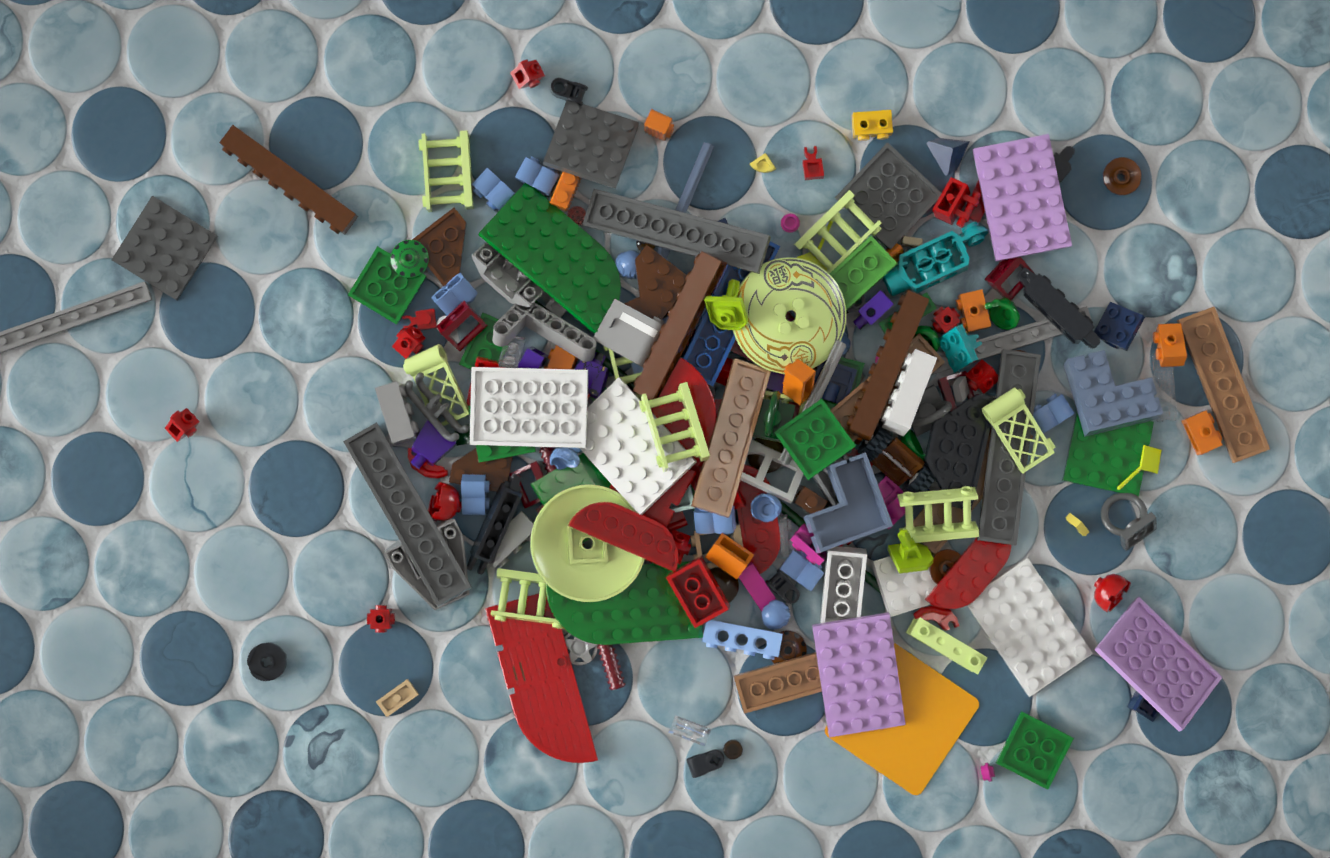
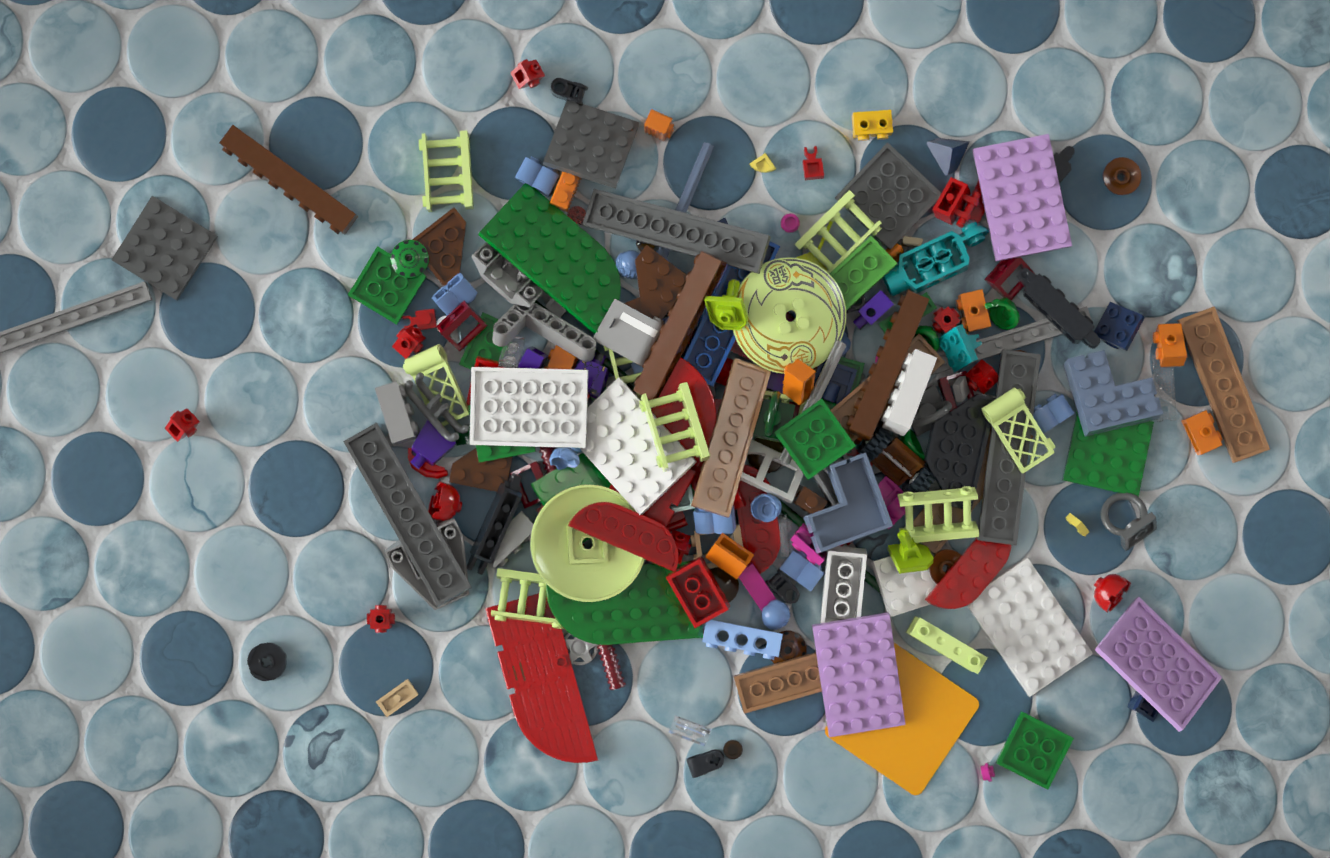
medium blue brick [461,474,490,515] -> none
medium blue brick [472,168,515,211] -> none
red piece [913,605,960,631] -> none
neon yellow piece [1117,445,1162,490] -> none

